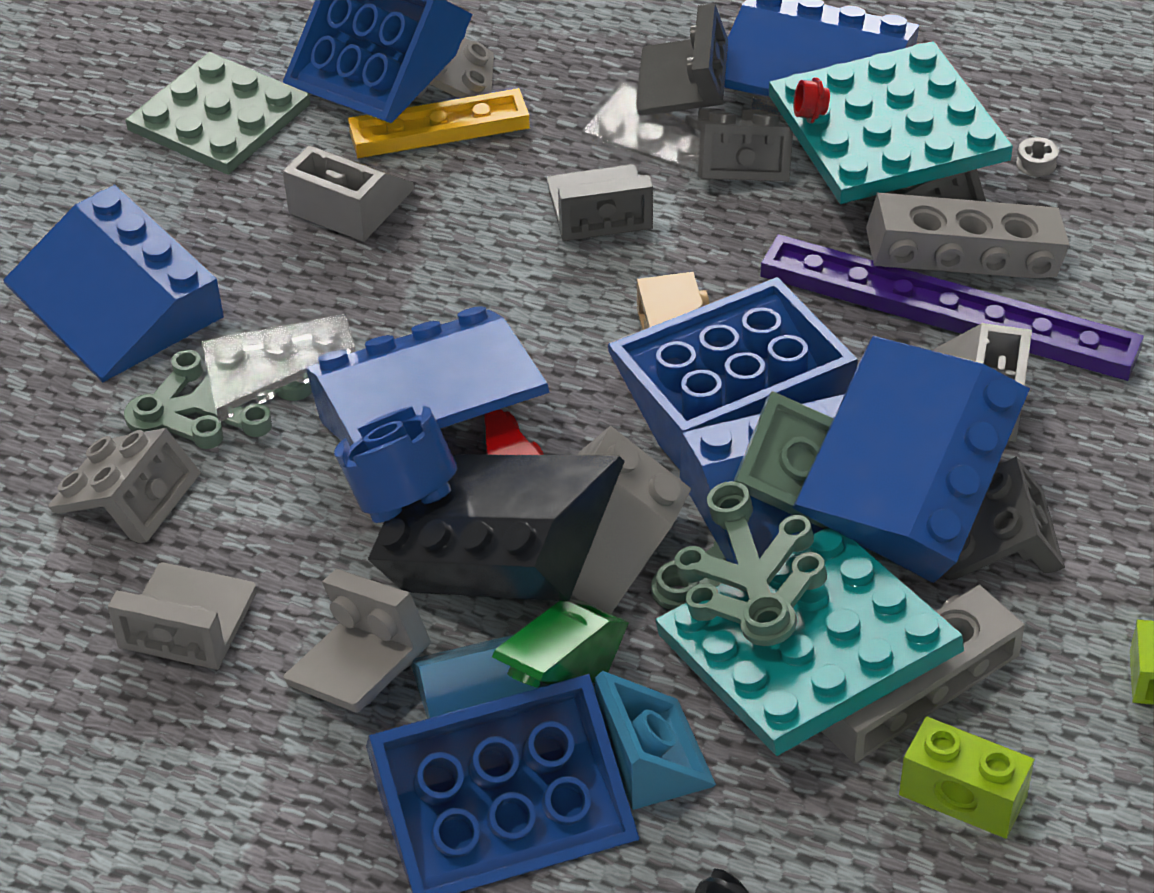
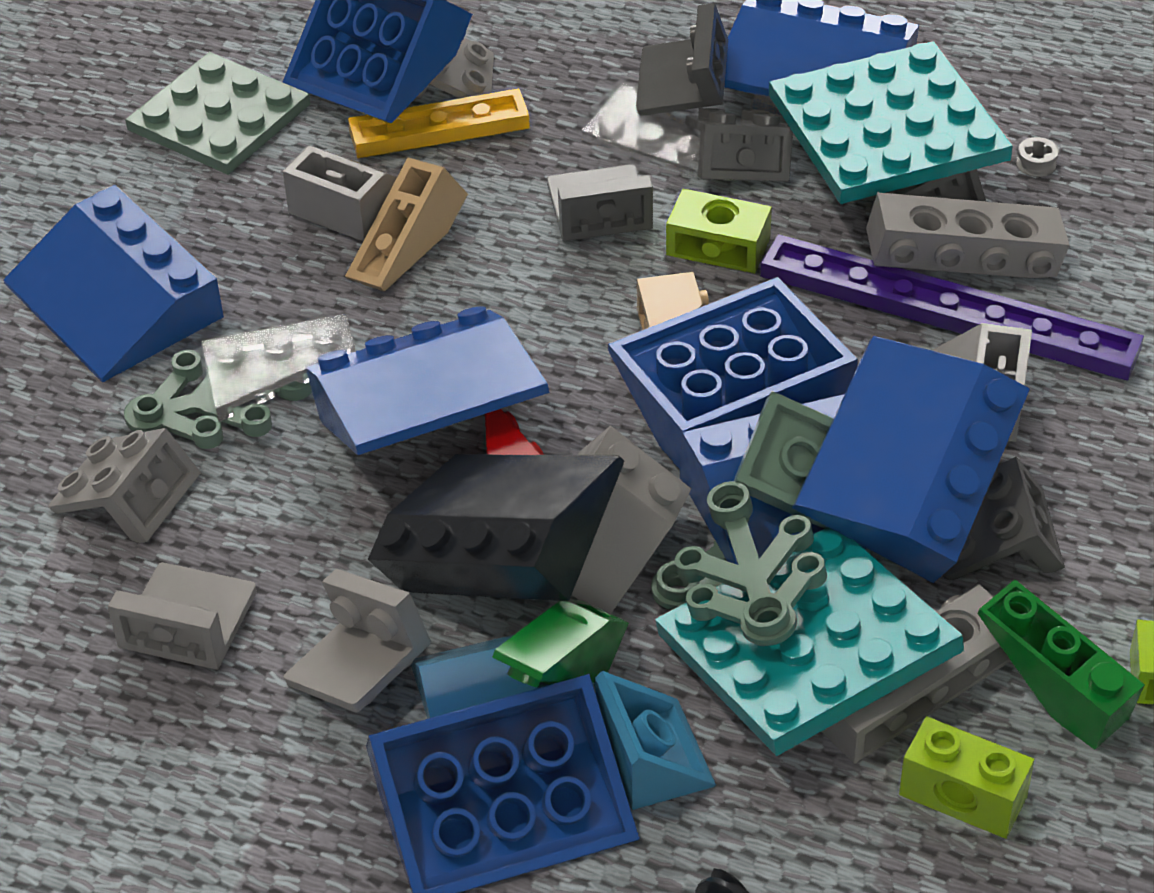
blue brick [334,406,457,523] -> none
red plate [793,77,830,123] -> none
none -> tan slope [345,157,468,291]
none -> lime brick [666,188,772,274]
none -> green slope [977,579,1145,750]

